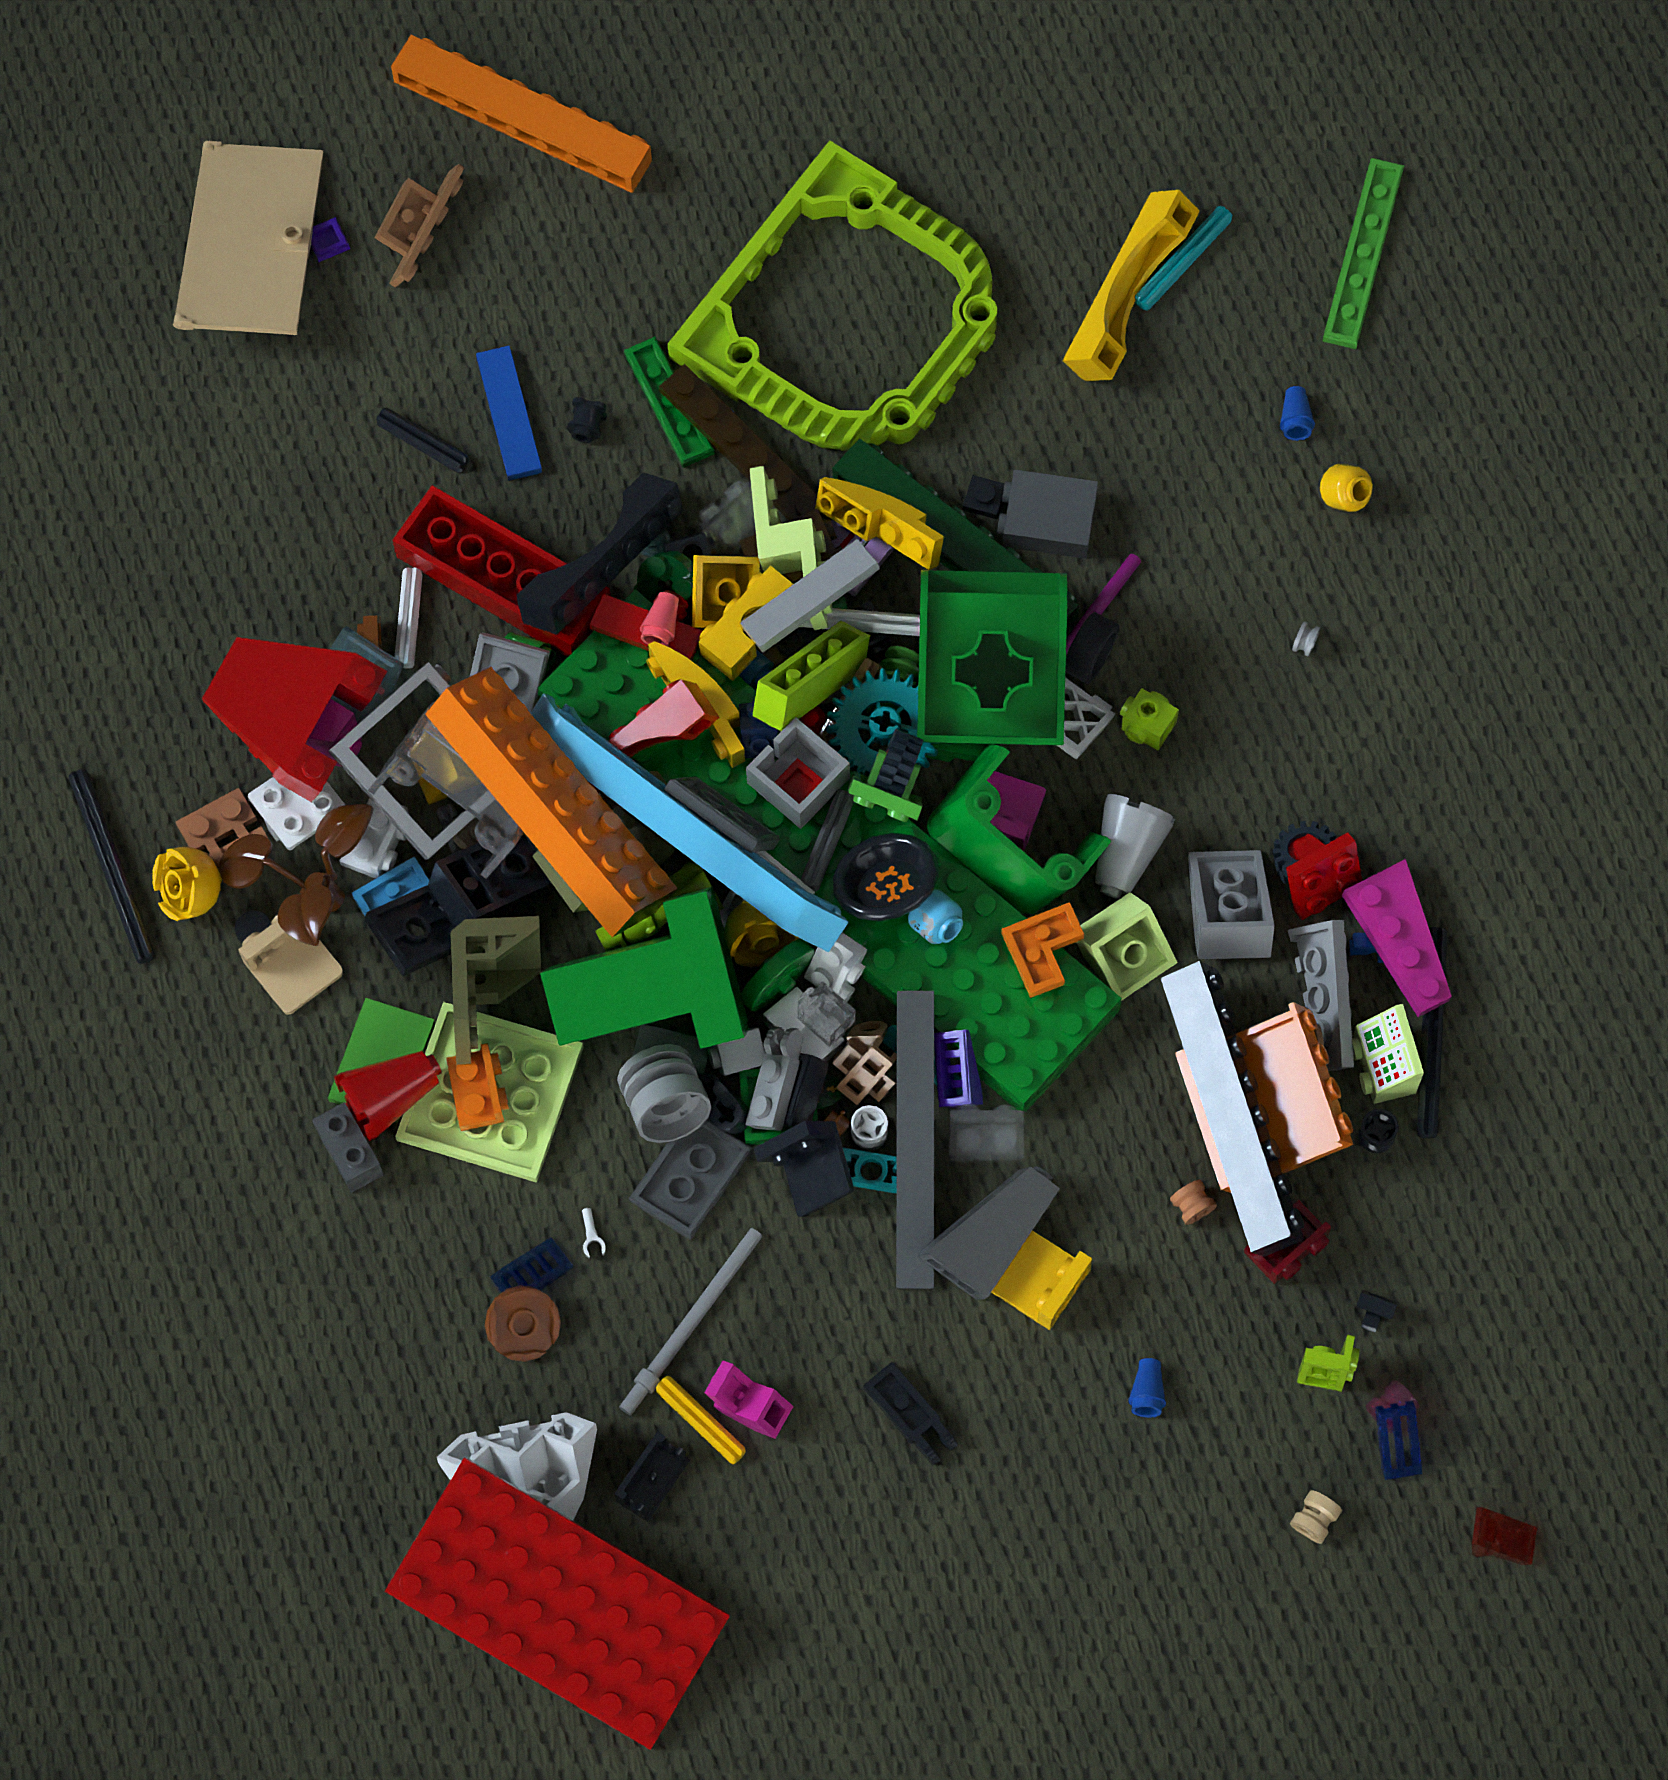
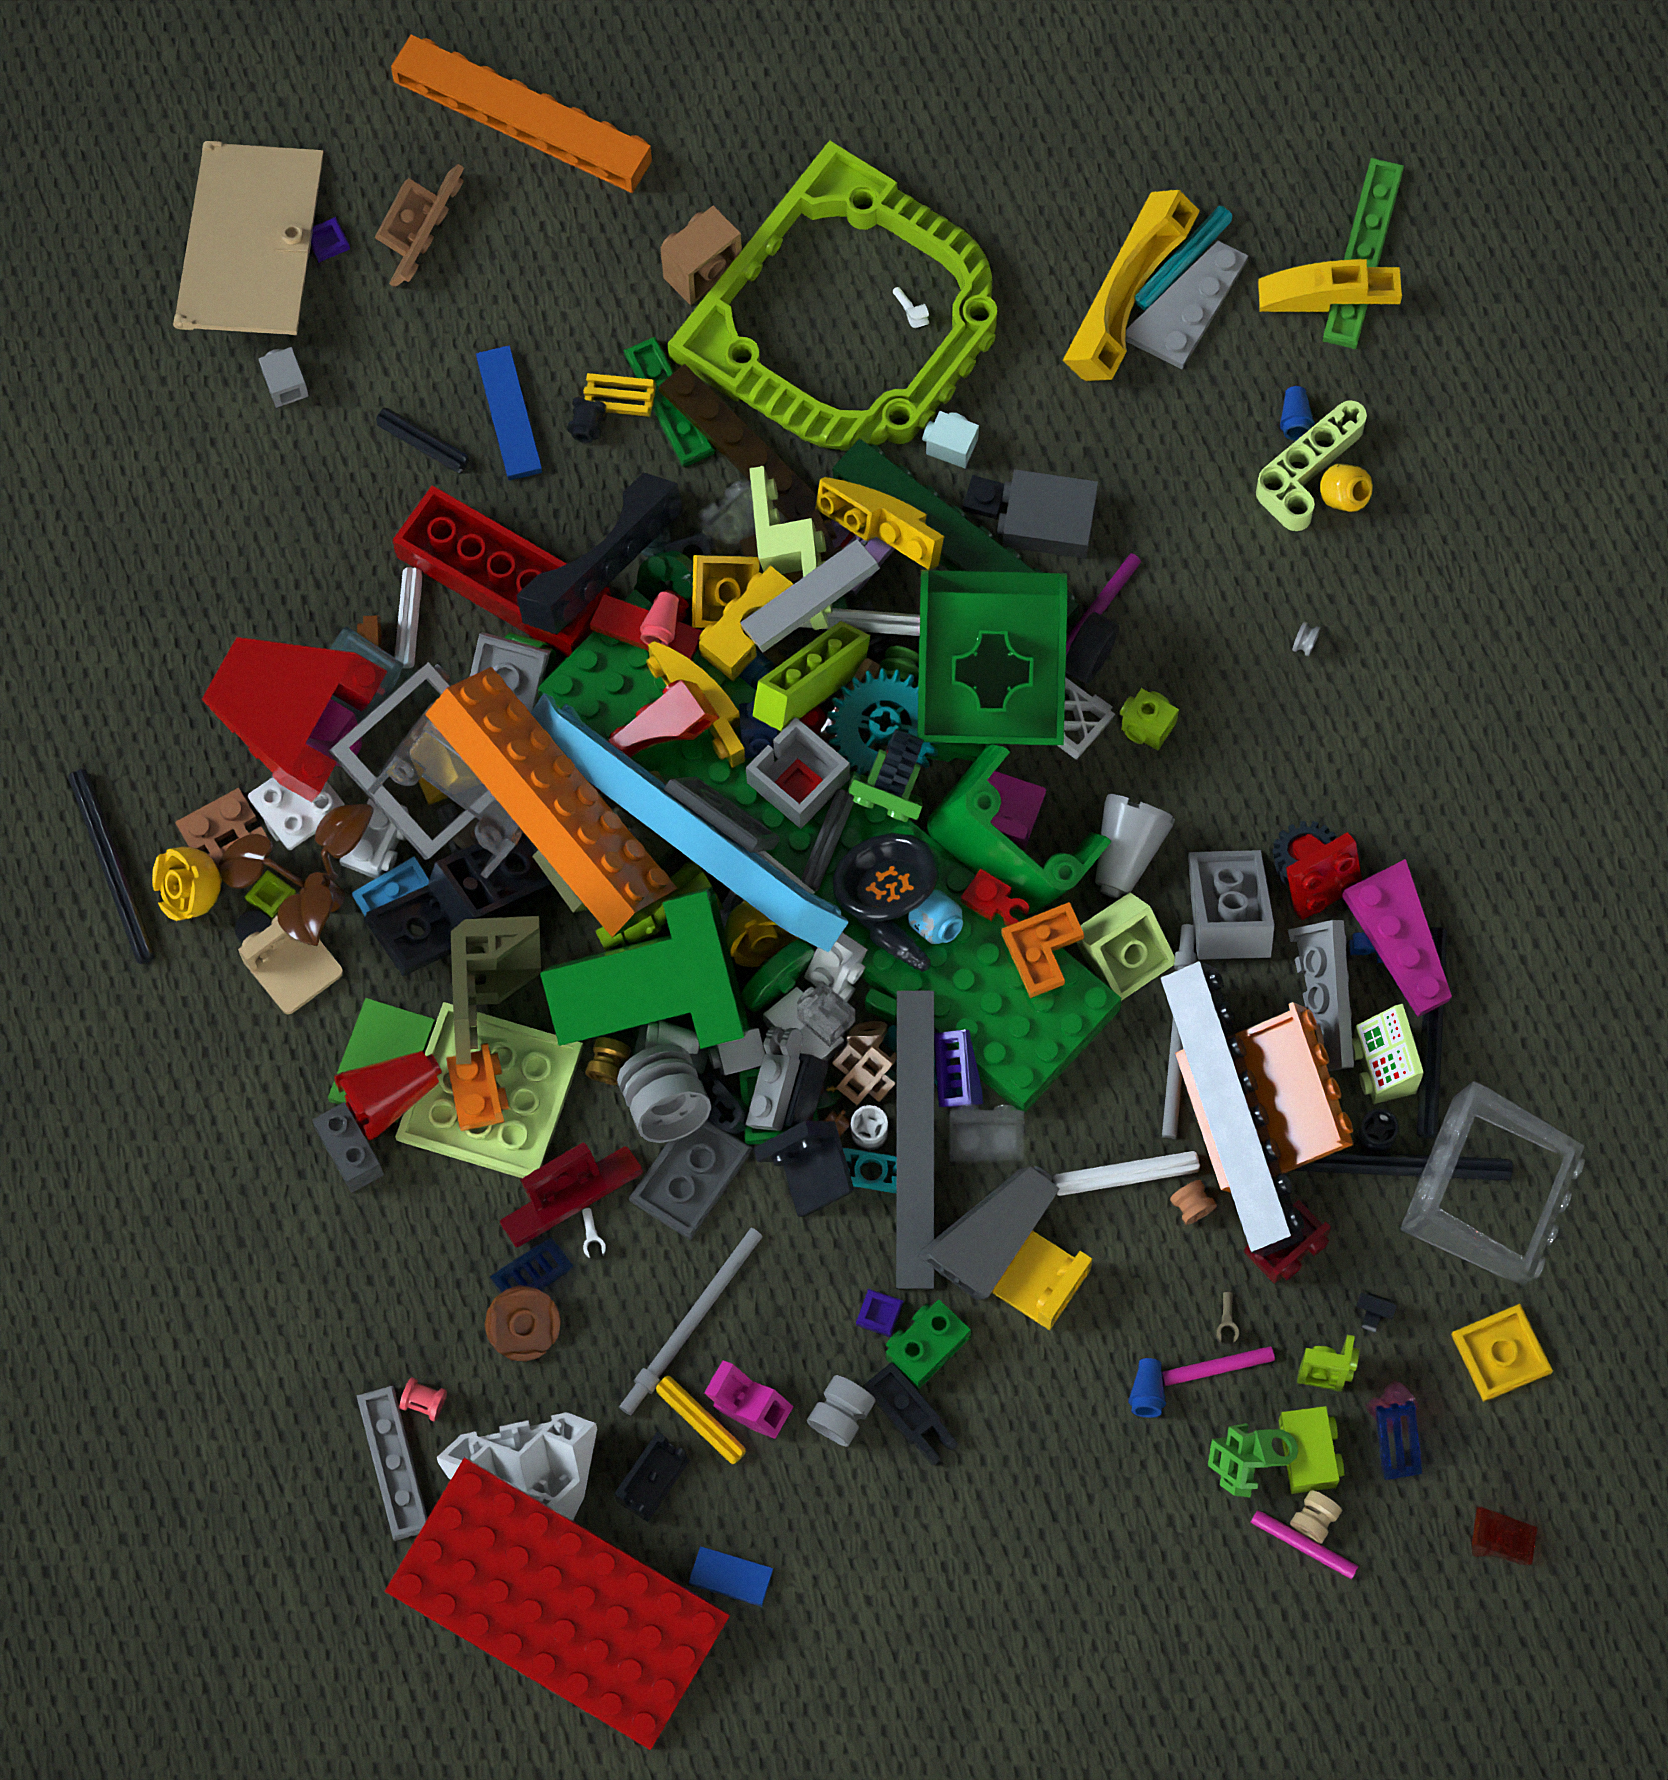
none -> lime tile [245,870,297,920]
none -> light grey brick [258,347,309,408]
none -> light grey tile [357,1386,428,1541]
none -> coral bush [399,1377,447,1422]
none -> dark red bracket [500,1142,643,1247]
none -> yellow tile [583,373,657,417]
none -> pearl gold wheel [585,1037,631,1085]
none -> white cone [645,1020,699,1054]
none -> medium nougat brick [660,206,742,306]
none -> blue tile [689,1546,773,1607]
none -> light grey wheel [807,1375,876,1447]
none -> dark purple tile [856,1289,904,1338]
none -> black piece [858,919,931,972]
none -> green tile [865,988,897,1025]
none -> green brick [886,1299,971,1390]
none -> white hand [893,287,929,328]
none -> light aqua brick [922,411,979,468]
none -> red plate [960,869,1030,926]
none -> white axle [1053,1151,1200,1196]
none -> light grey wing [1125,241,1248,369]
none -> dark pink bar [1161,1346,1275,1386]
none -> light grey bar [1162,924,1197,1139]
none -> bright green piece [1208,1423,1298,1497]
none -> dark tan hand [1216,1292,1239,1343]
none -> dark pink bar [1250,1510,1359,1580]
none -> yellowish green beam [1256,400,1367,531]
none -> yellow slope [1258,259,1402,312]
none -> lime brick [1279,1406,1344,1494]
none -> black axle [1293,1151,1513,1181]
none -> clear windscreen [1400,1081,1585,1286]
none -> yellow tile [1451,1304,1553,1402]

